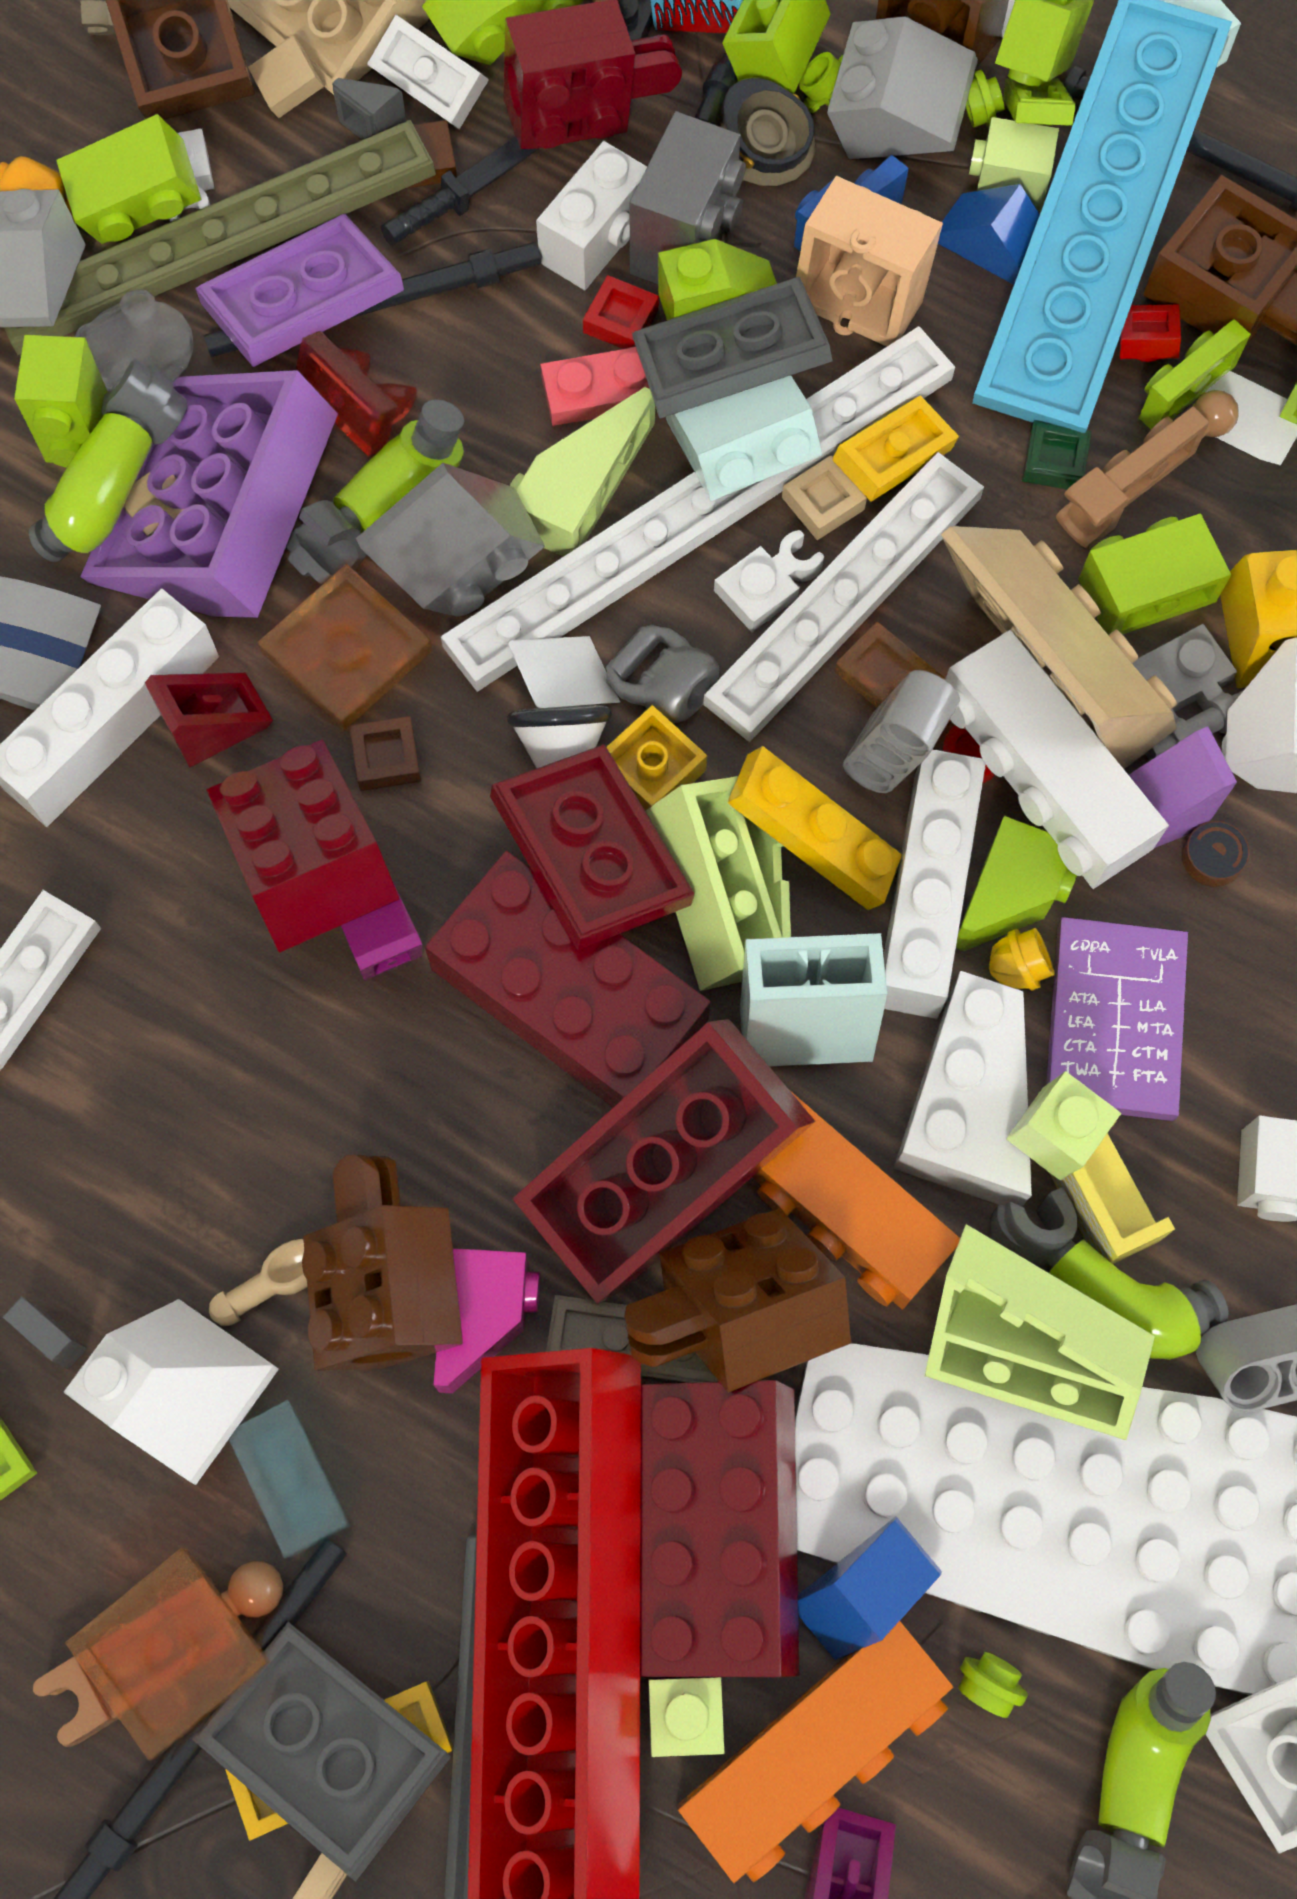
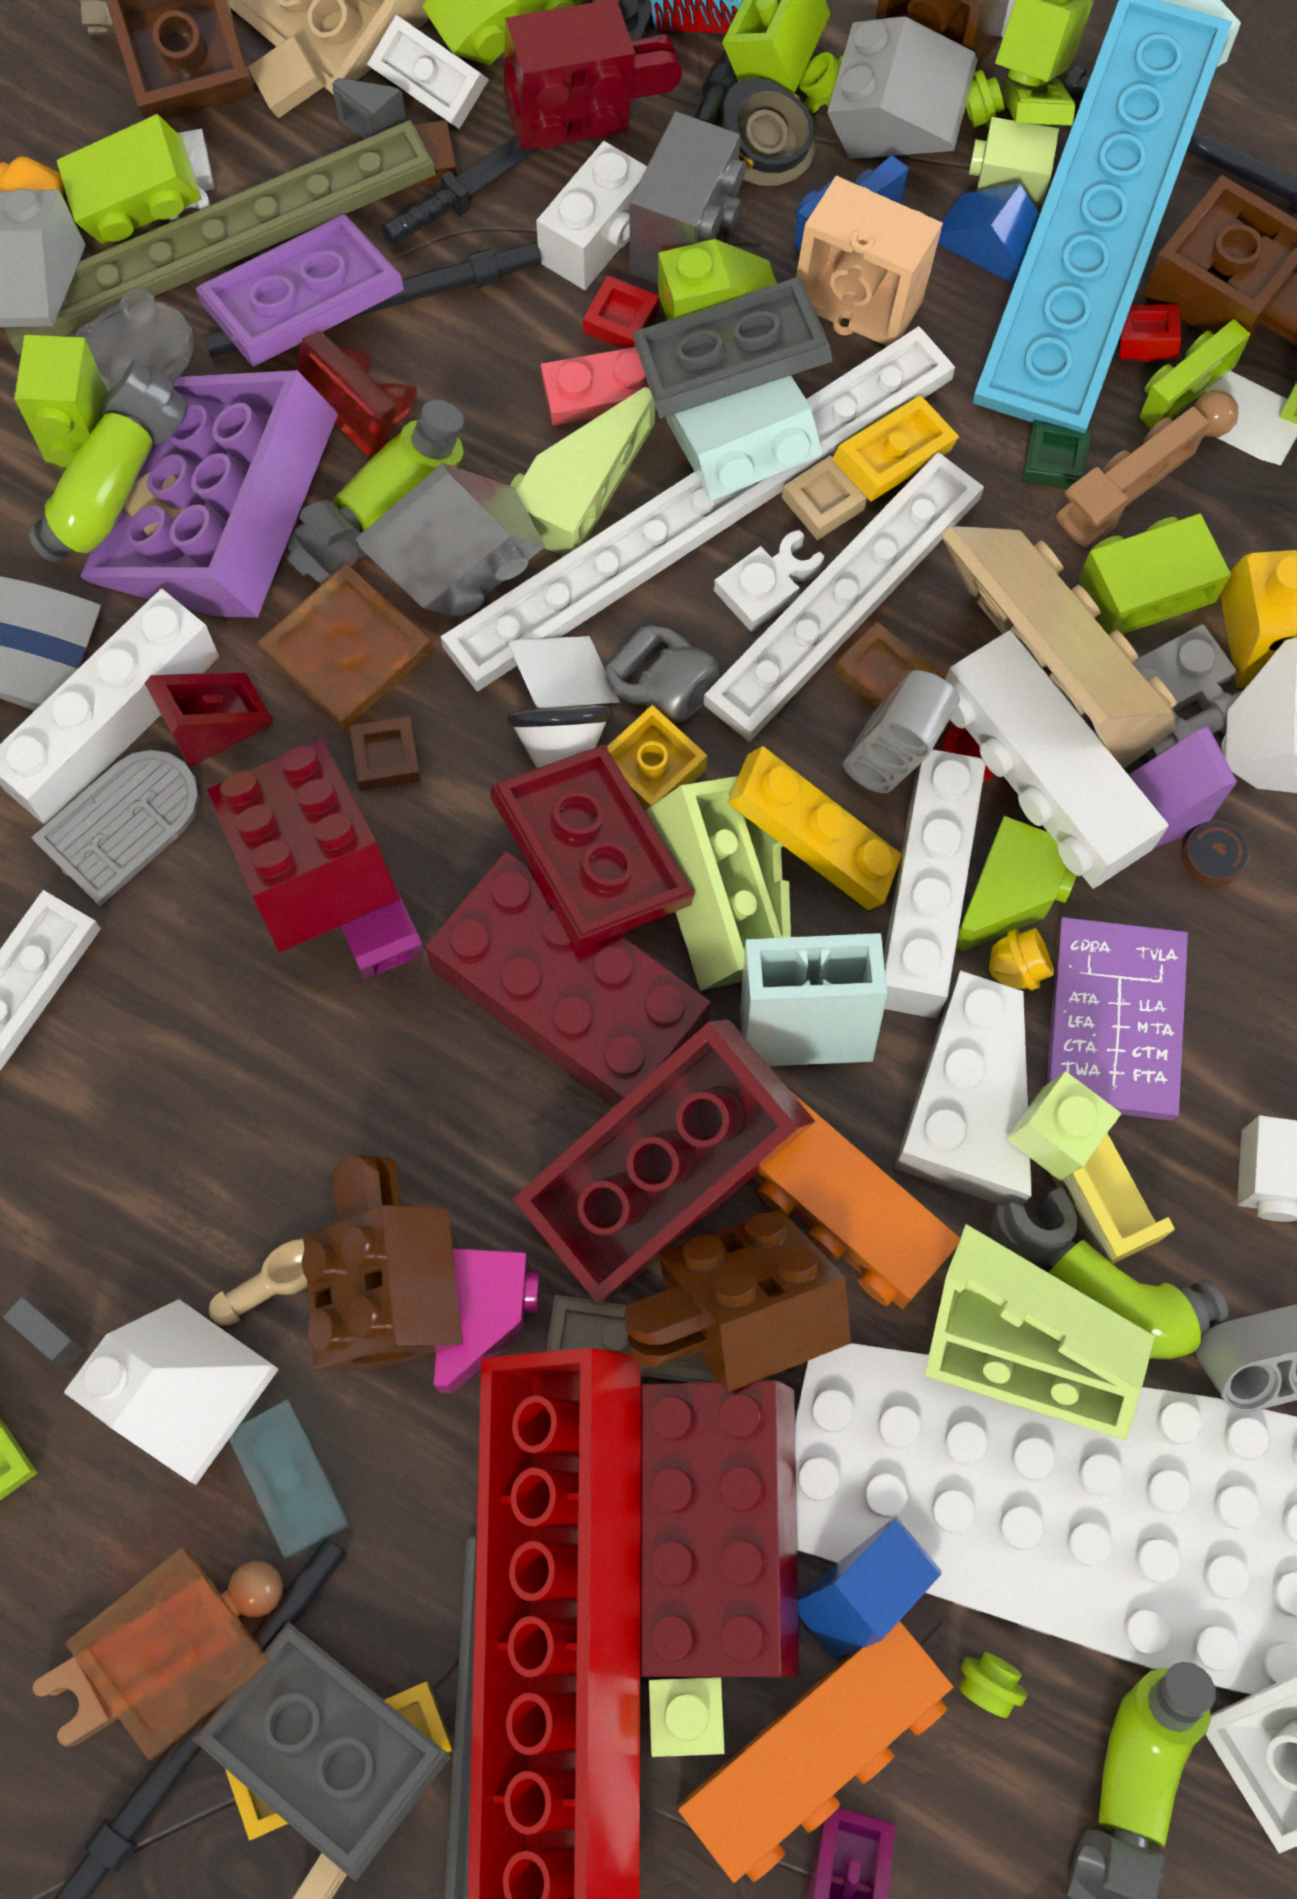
none -> light grey window [31,750,200,907]

